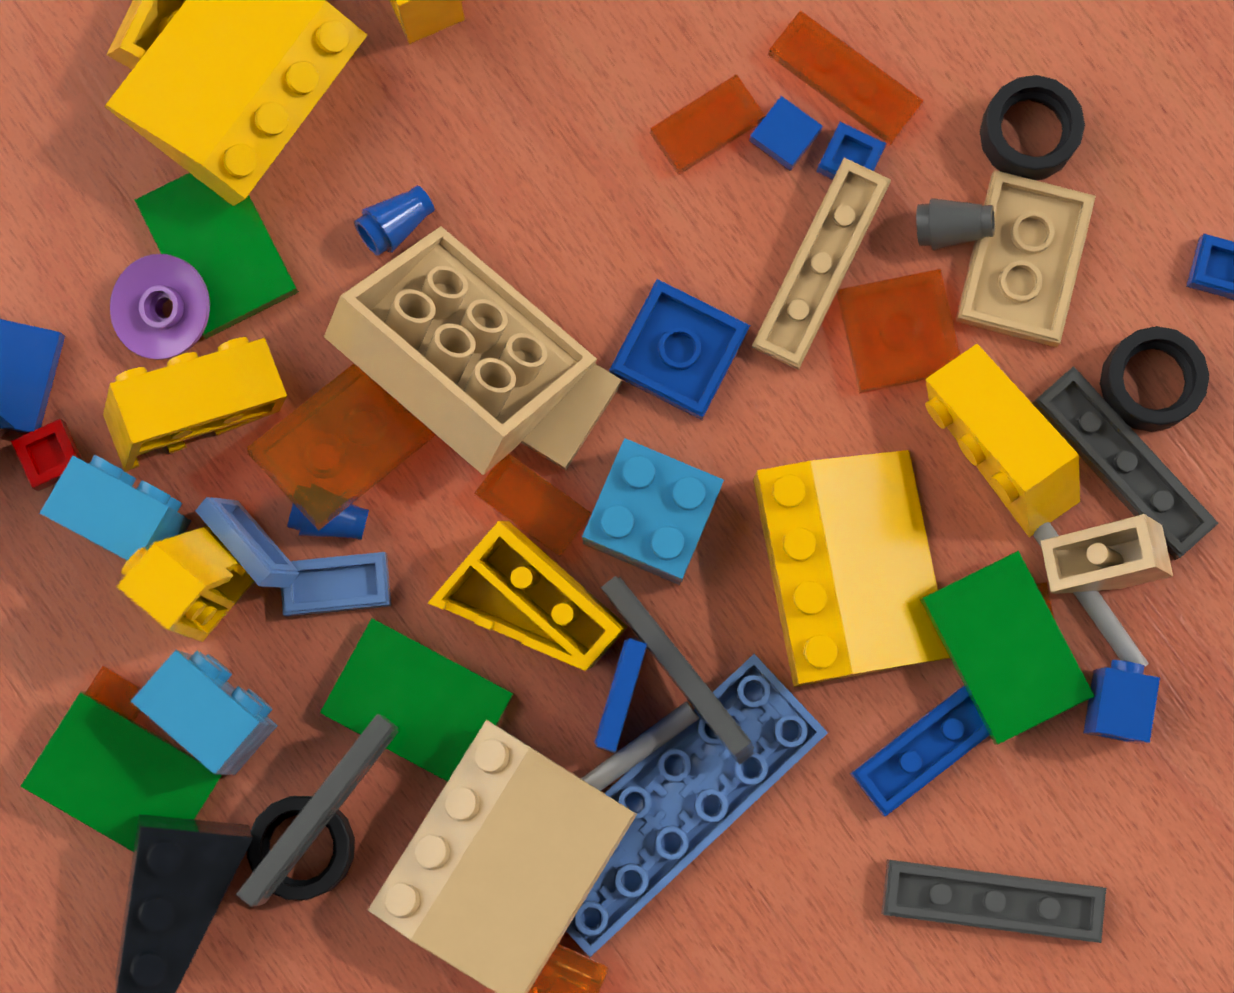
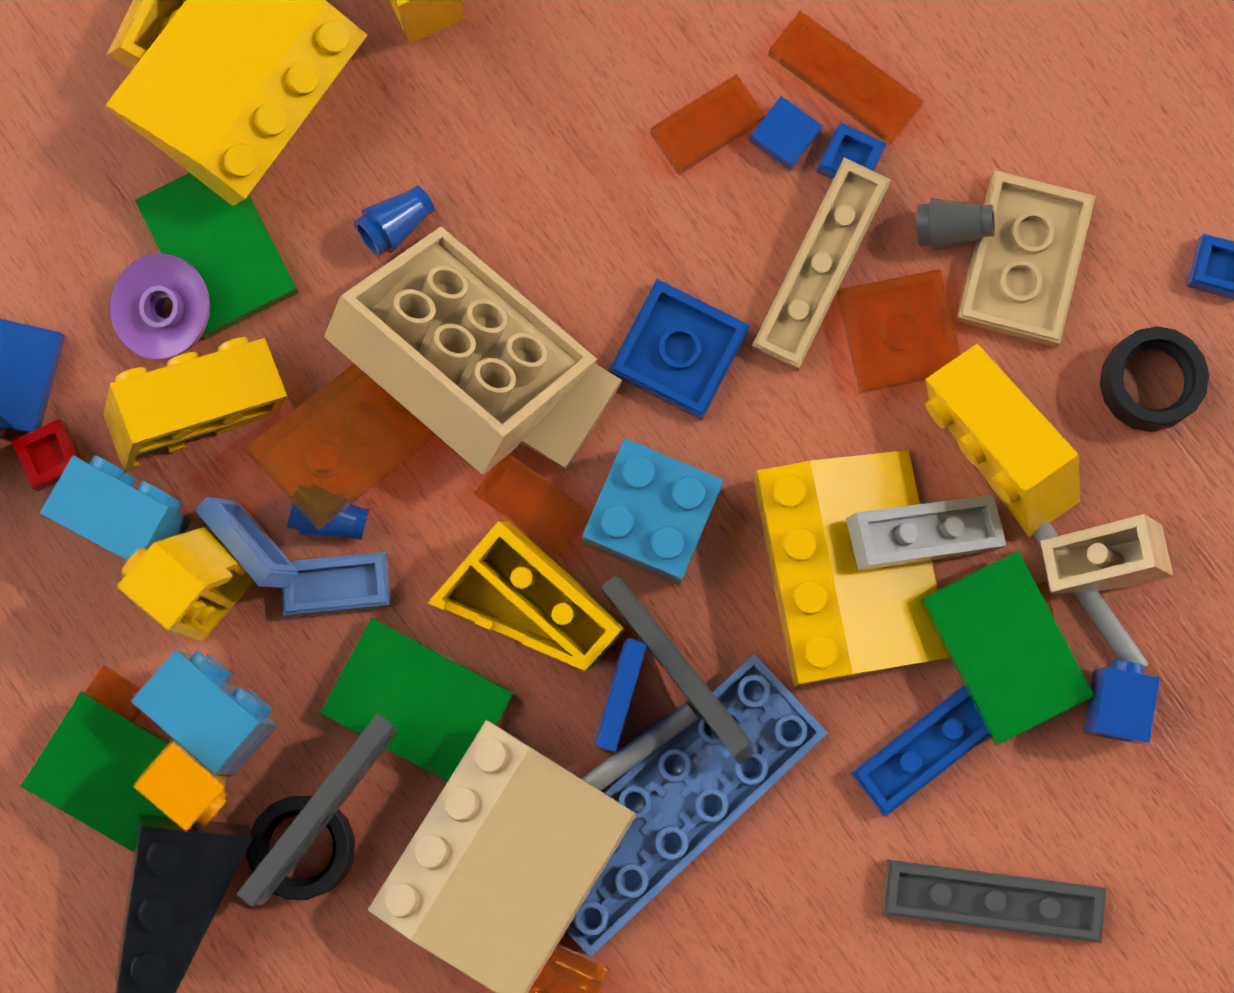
black tyre [979,75,1085,180] -> none
dark grey tile [1032,366,1218,560] -> none
none -> light orange brick [134,739,227,831]
none -> light grey plate [846,494,1007,571]

